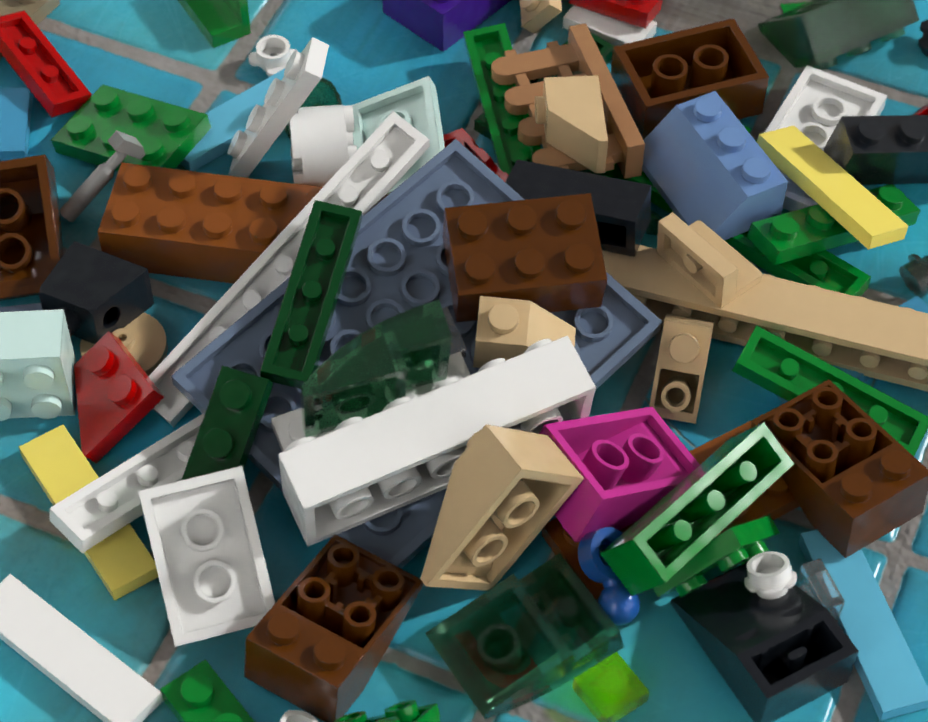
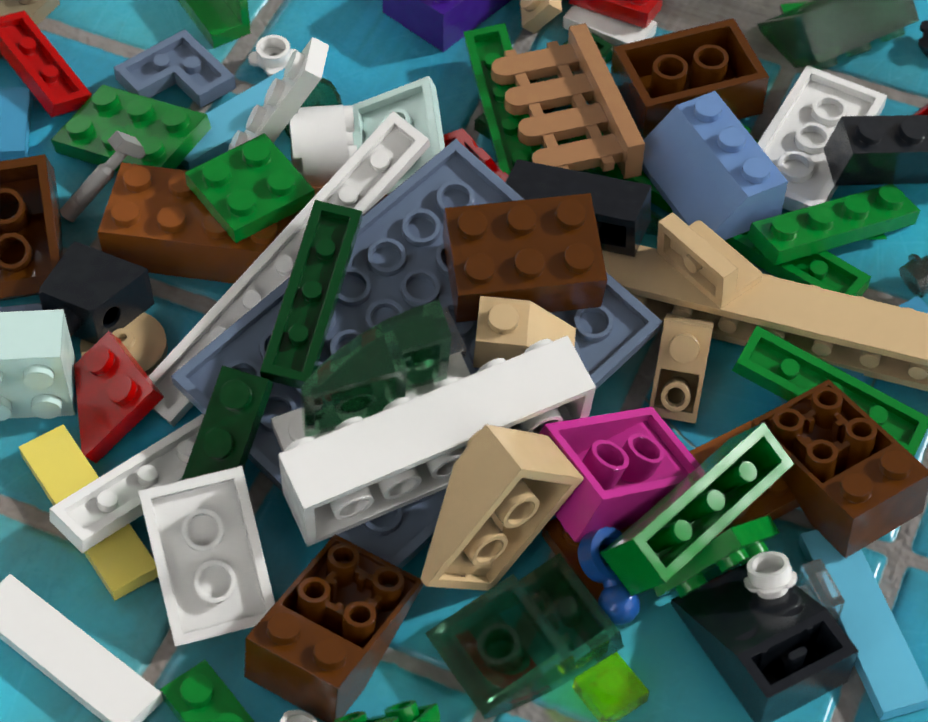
tan slope [535,75,608,173] -> none
light yellow tile [757,126,908,250] -> none
none -> sand blue plate [114,29,236,108]
none -> green plate [185,133,315,243]

